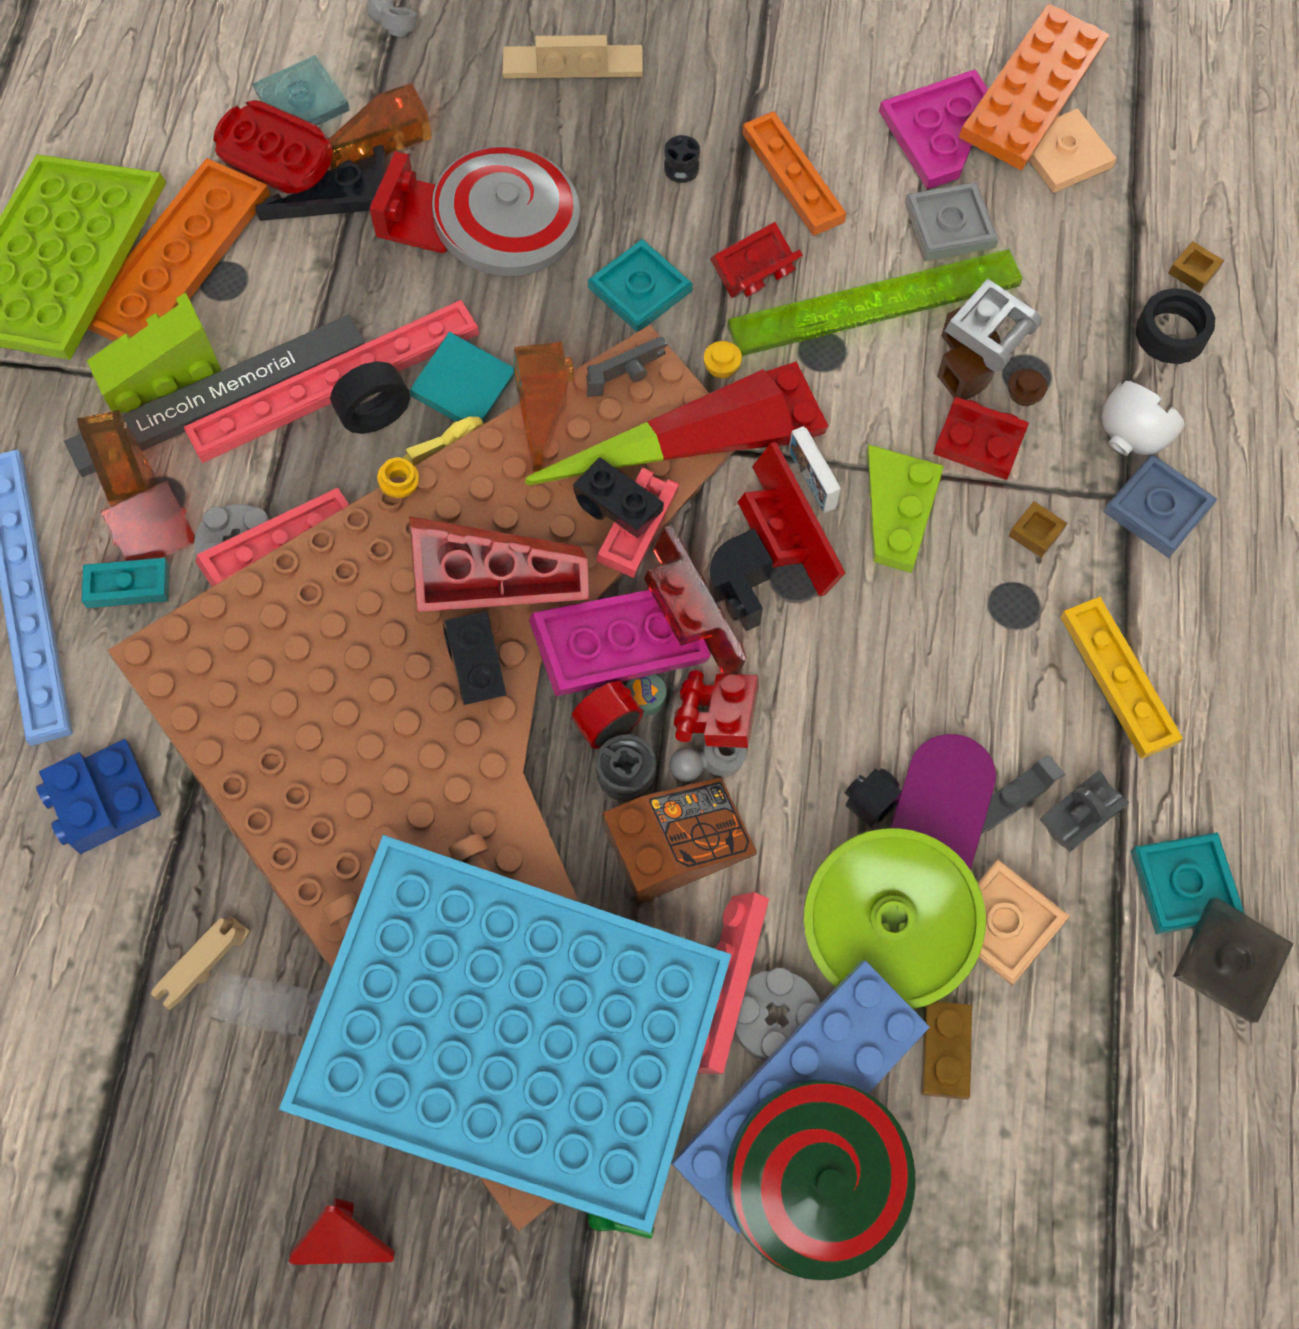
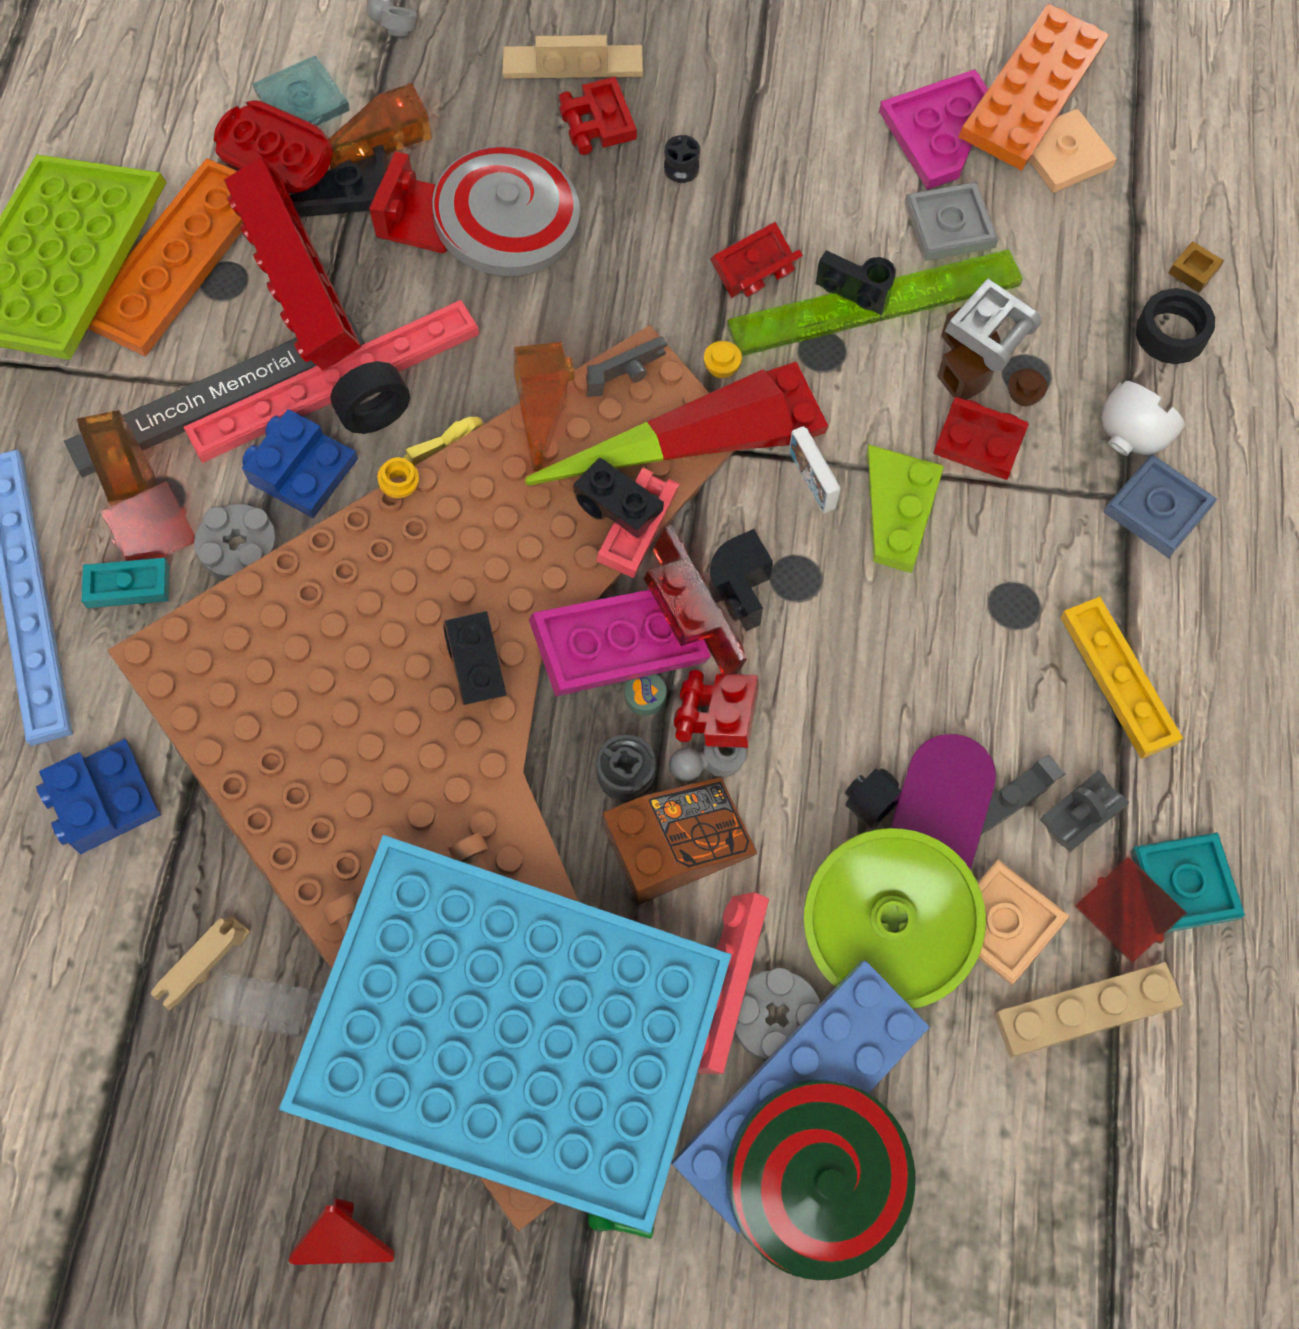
lime wedge [86,292,222,417] -> none
coral plate [195,488,349,587] -> none
red wedge [409,516,589,612] -> none
teal tile [410,332,516,423] -> none
red piece [571,681,644,749] -> none
teal tile [587,239,693,332] -> none
red bracket [737,442,845,596] -> none
orange plate [742,111,846,236] -> none
pearl gold plate [921,1001,972,1100] -> none
pearl gold plate [1009,501,1067,558] -> none
clear smoke plate [1173,897,1294,1023] -> none
none -> red brick [224,156,361,371]
none -> blue plate [242,409,358,518]
none -> red plate [558,77,637,155]
none -> black plate [815,250,896,315]
none -> tan plate [994,962,1184,1058]
none -> clear red piece [1075,857,1186,964]

